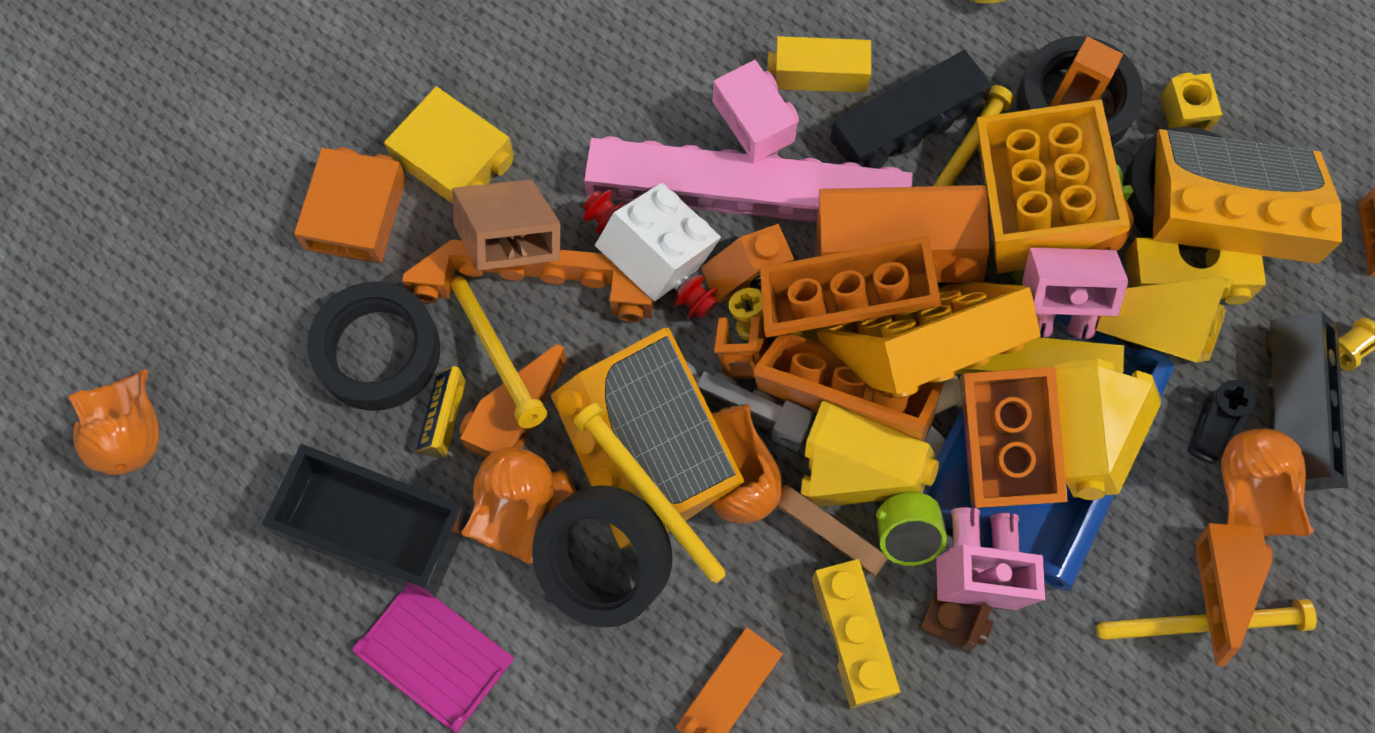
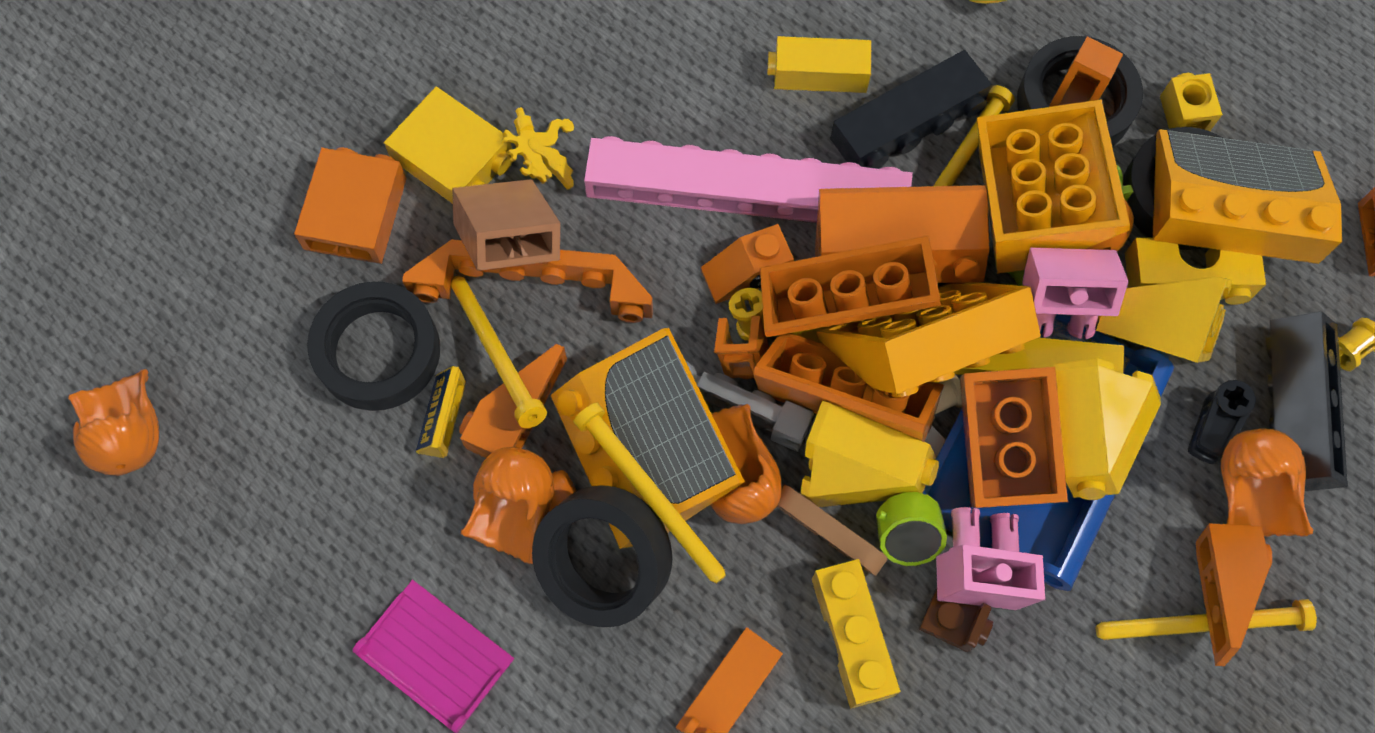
black piece [261,444,470,598] -> none
white brick [583,183,721,320] -> none
bright pink brick [712,60,799,163] -> none
none -> yellow piece [501,107,574,190]

